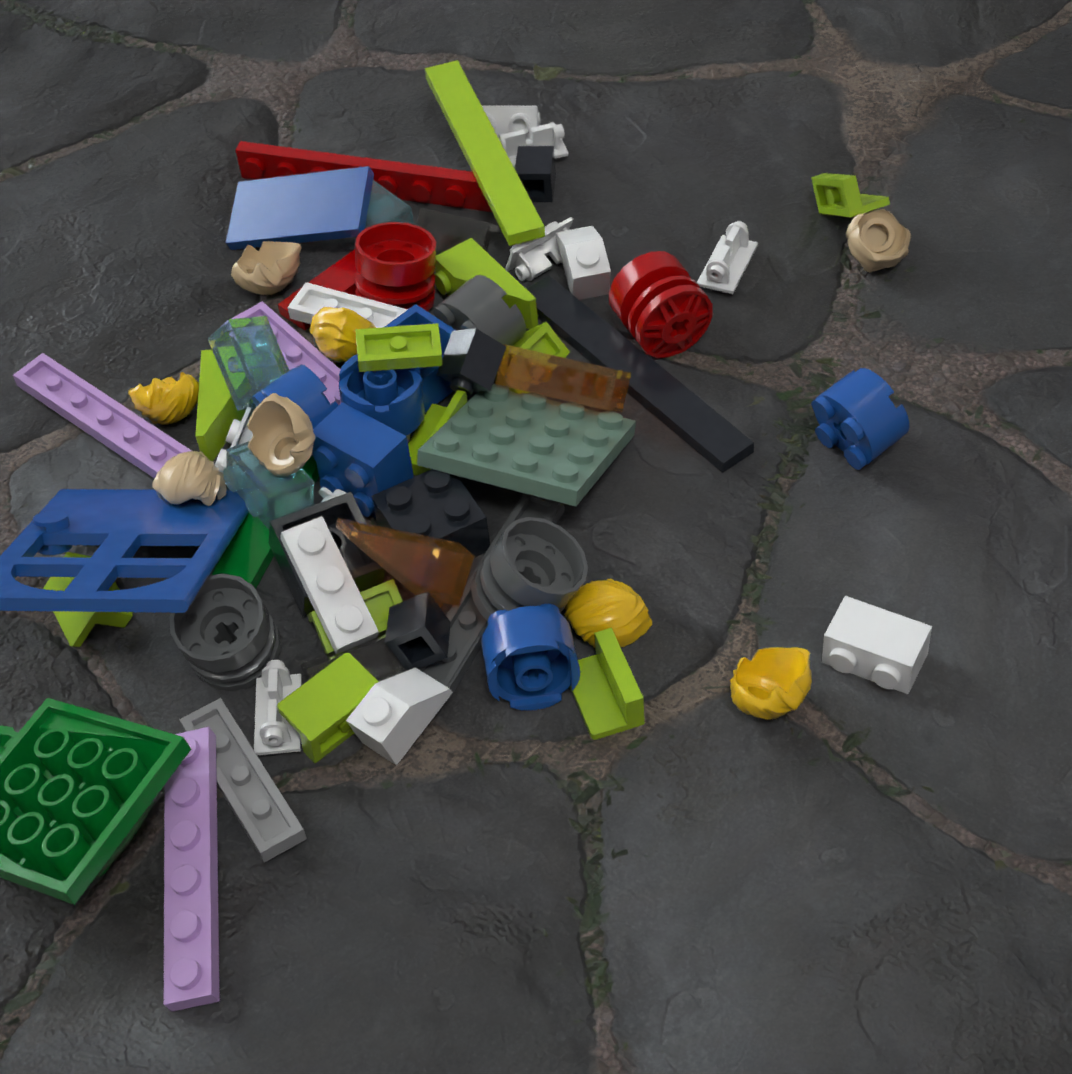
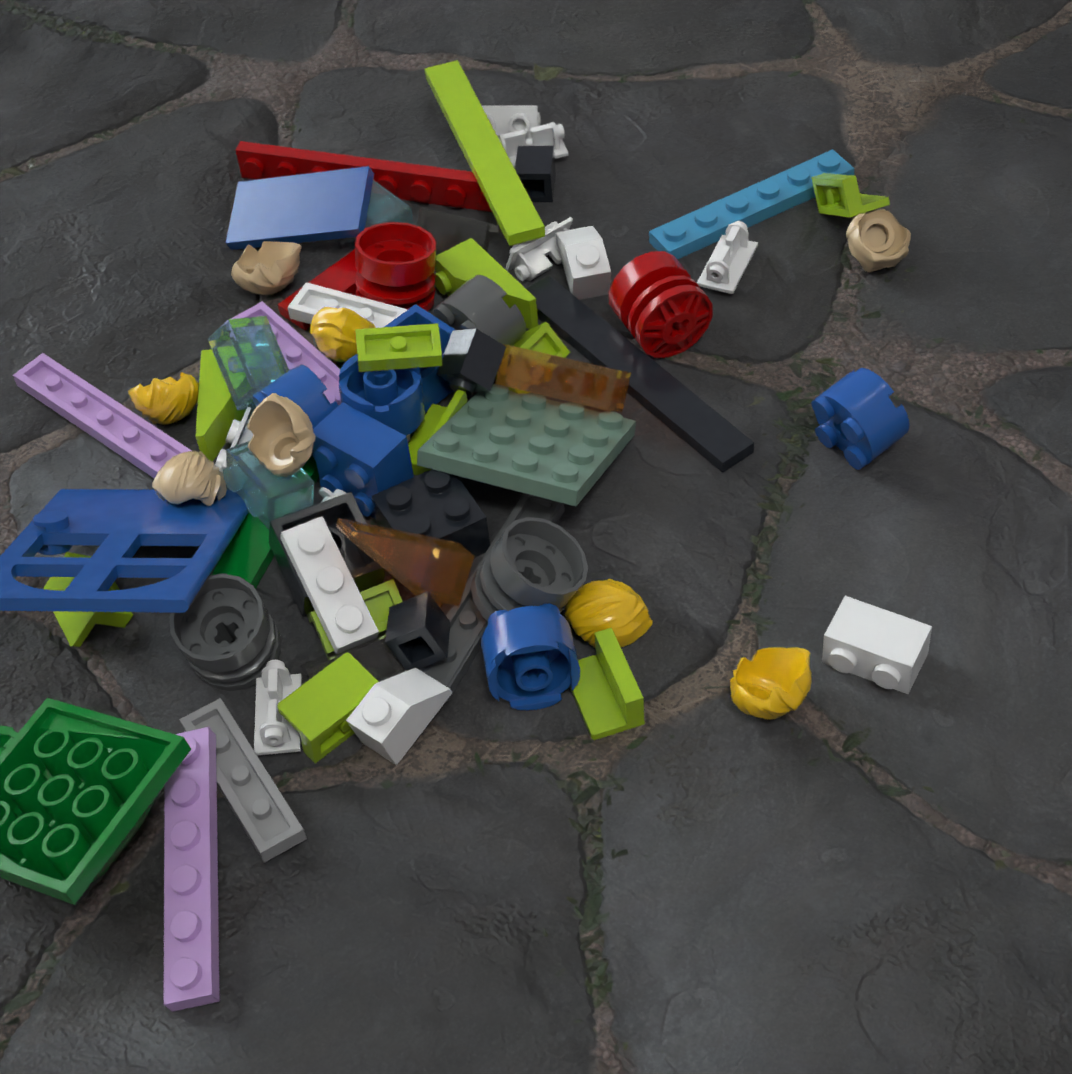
none -> dark azure plate [649,149,855,259]

